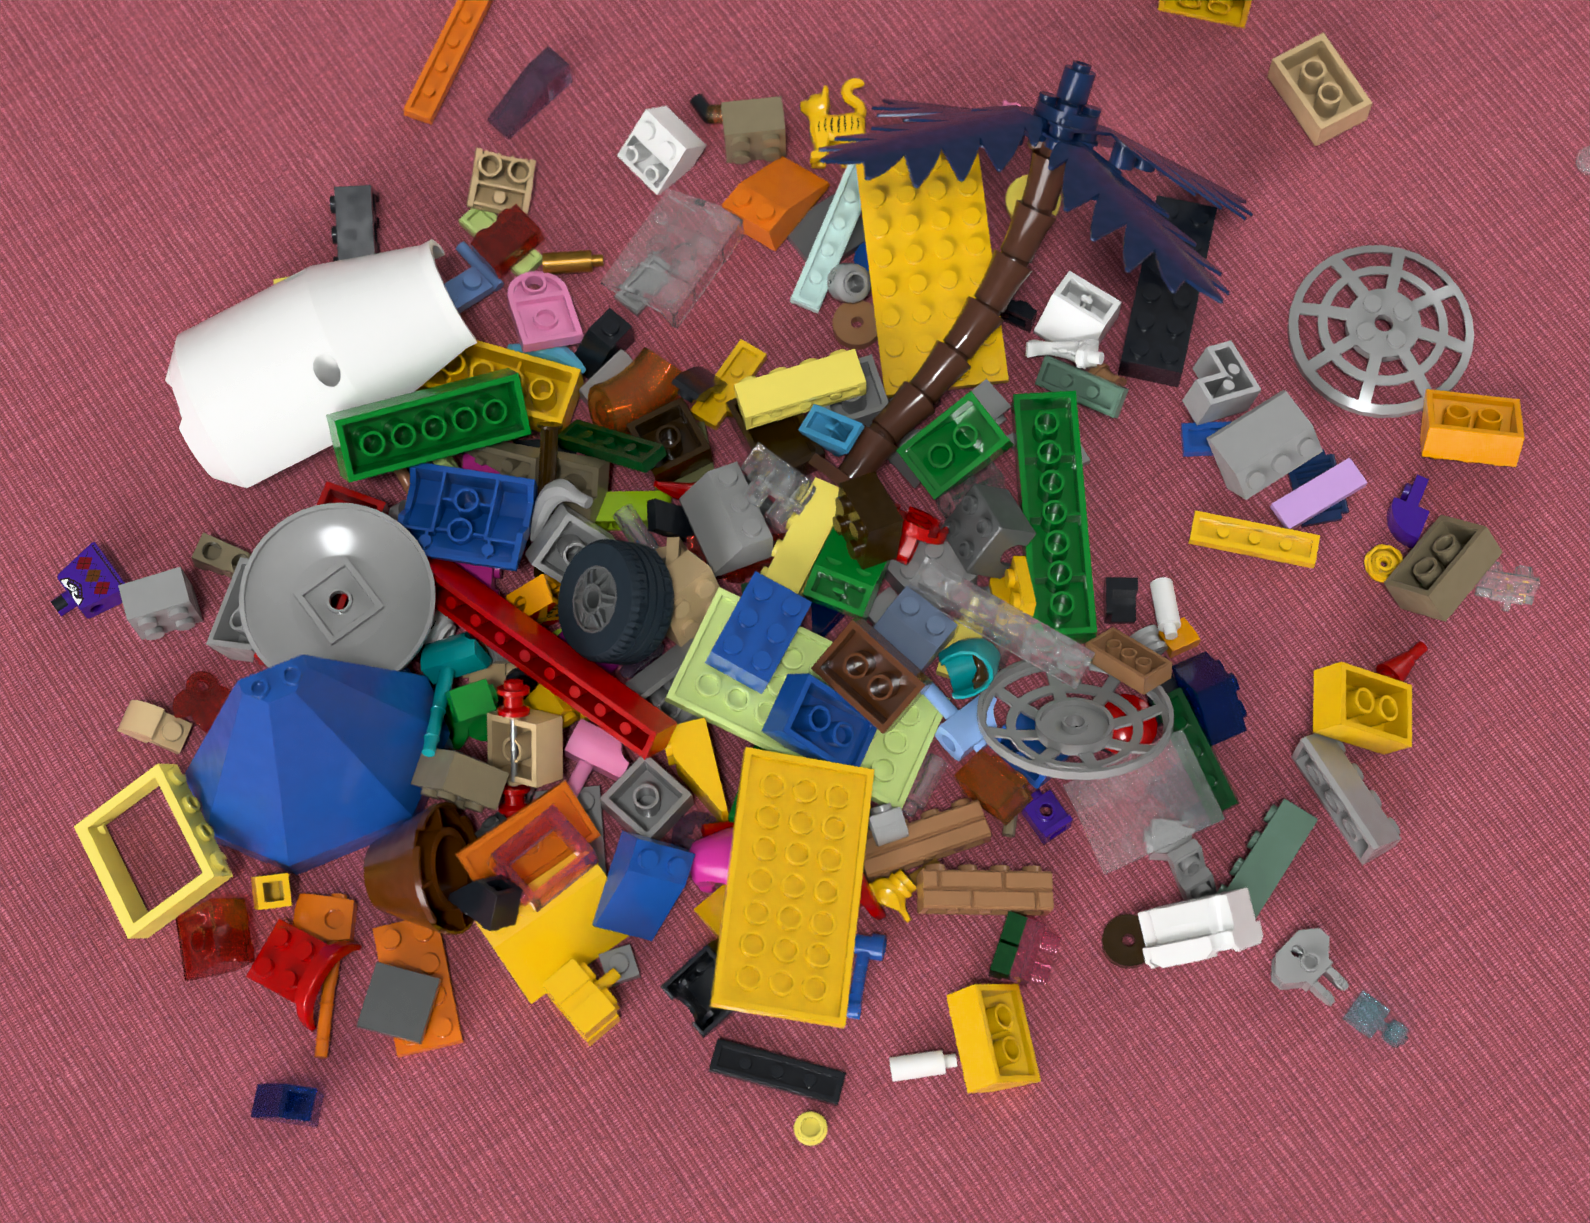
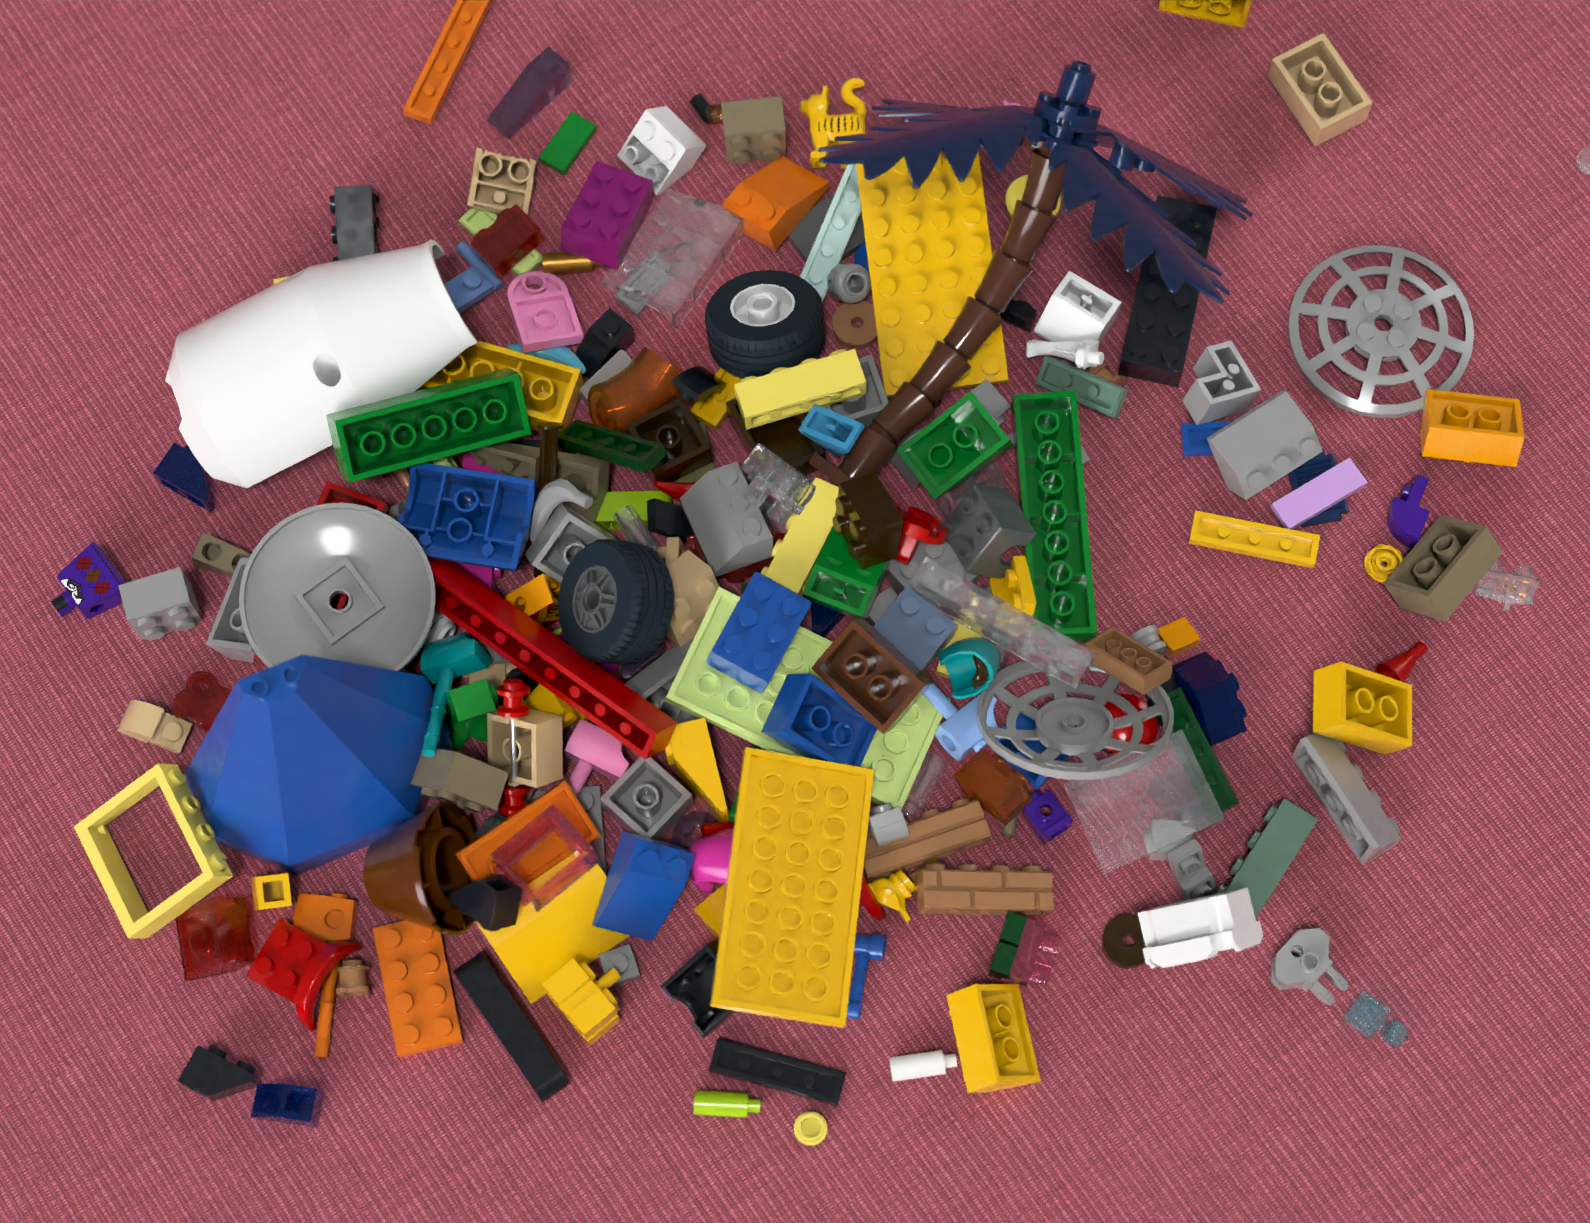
dark grey tile [356,962,441,1045] -> none
black panel [1103,577,1138,624] -> none
white cylinder [1150,577,1181,640] -> none
none -> clear blue slope [153,443,215,513]
none -> black slope [178,1045,262,1101]
none -> medium nougat brick [336,960,371,998]
none -> black beam [453,952,571,1103]
none -> green tile [538,111,597,176]
none -> magenta brick [561,161,653,270]
none -> lime cylinder [694,1090,761,1118]
none -> black wheel [705,270,826,379]

